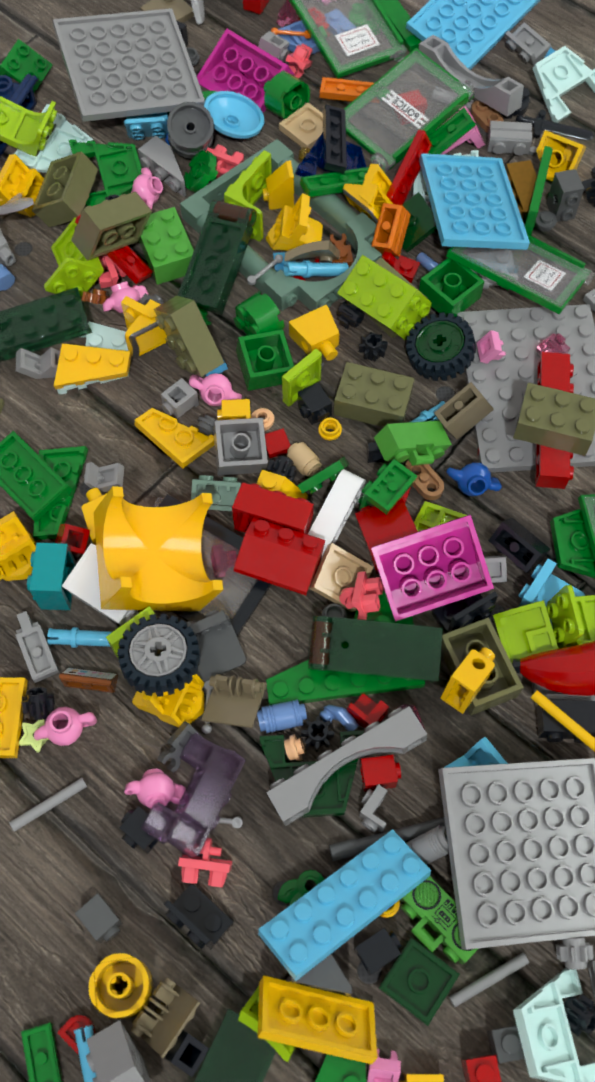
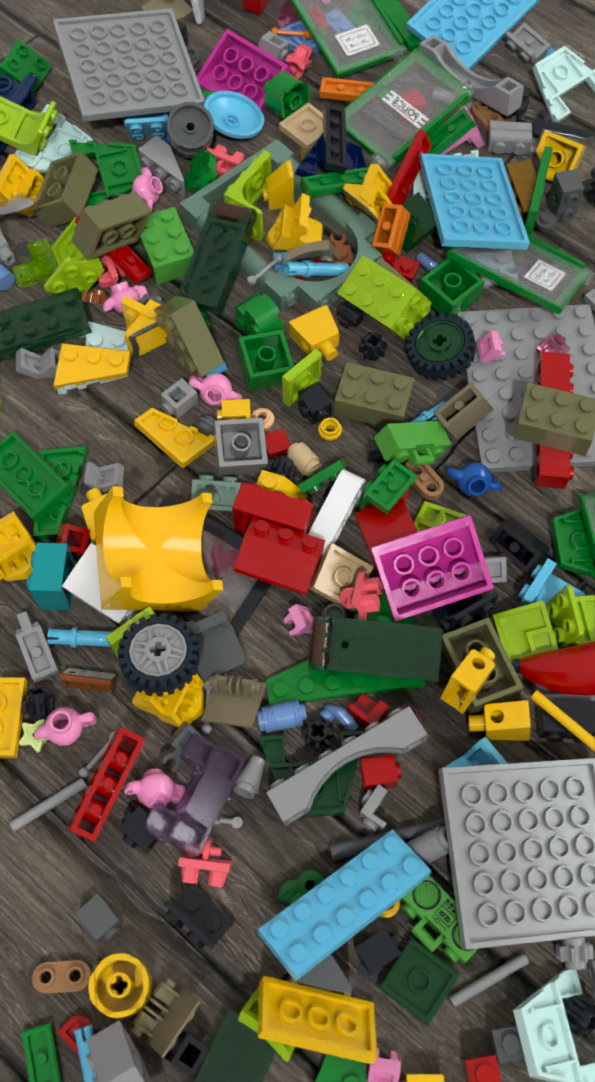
light nougat plate [284,734,306,762] -> none
none -> clear neon green plate [12,238,58,289]
none -> medium nougat plate [32,960,92,994]
none -> red brick [65,727,146,842]
none -> light grey hinge [79,731,115,778]
none -> light grey cone [233,756,266,799]
none -> bright pink tile [284,604,315,636]
none -> yellow torso [469,700,531,741]

